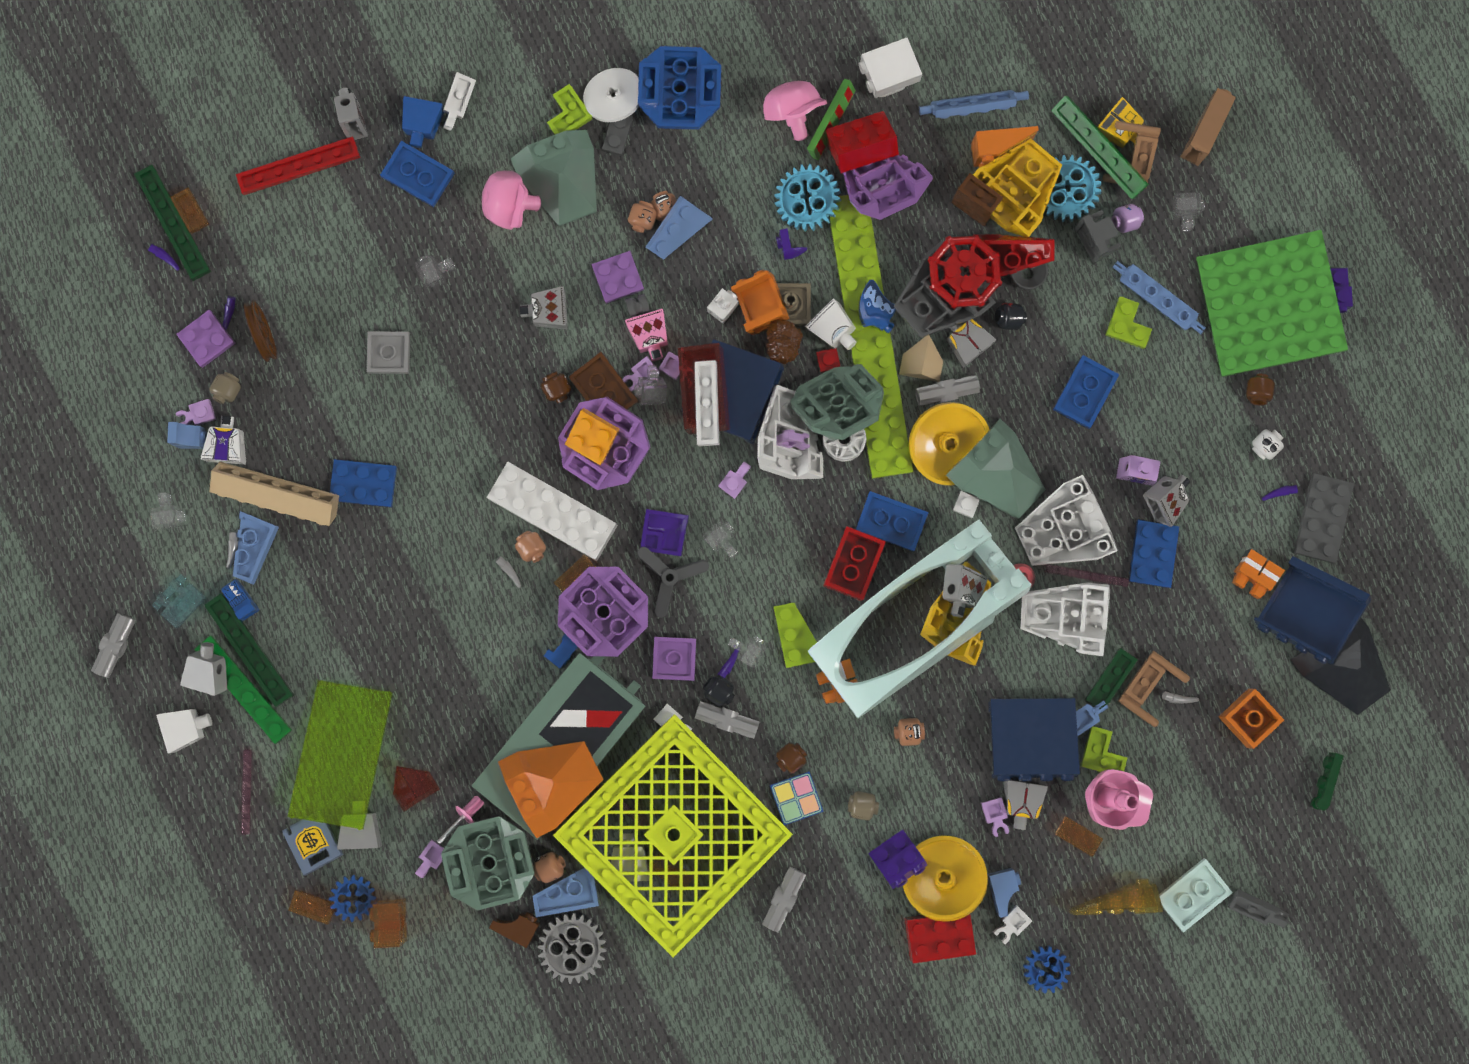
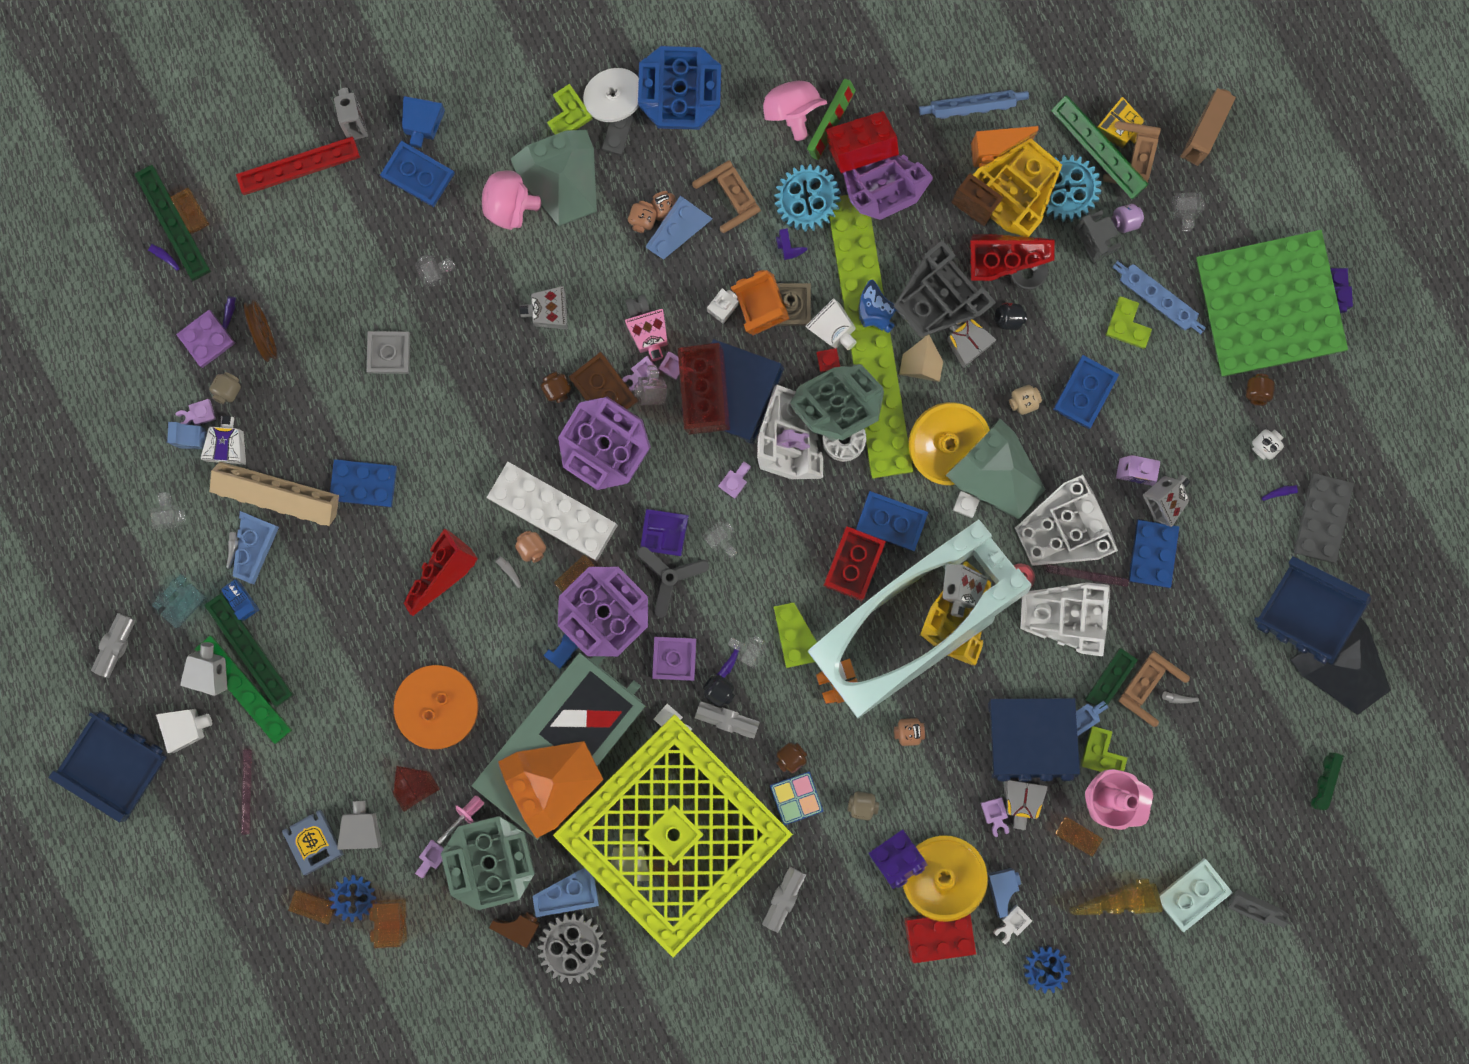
clear neon green piece [287,680,393,830] -> none
white plate [443,72,476,131] -> none
nougat head [533,852,566,883] -> none
light orange plate [564,408,620,465] -> none
medium lavender plate [592,251,644,303] -> none
white plate [695,360,719,446] -> none
reddish brown hair [766,320,803,364] -> none
white brick [859,38,922,98] -> none
light grey piece [915,375,980,406] -> none
red plate [927,234,1003,309] -> none
orange brick [1218,689,1284,749] -> none
orange hips [1232,549,1285,599] -> none
none -> dark blue panel [48,711,167,823]
none -> orange plate [394,665,478,749]
none -> red wedge [403,529,478,616]
none -> medium nougat plate [692,160,761,233]
none -> tan head [1009,385,1042,415]

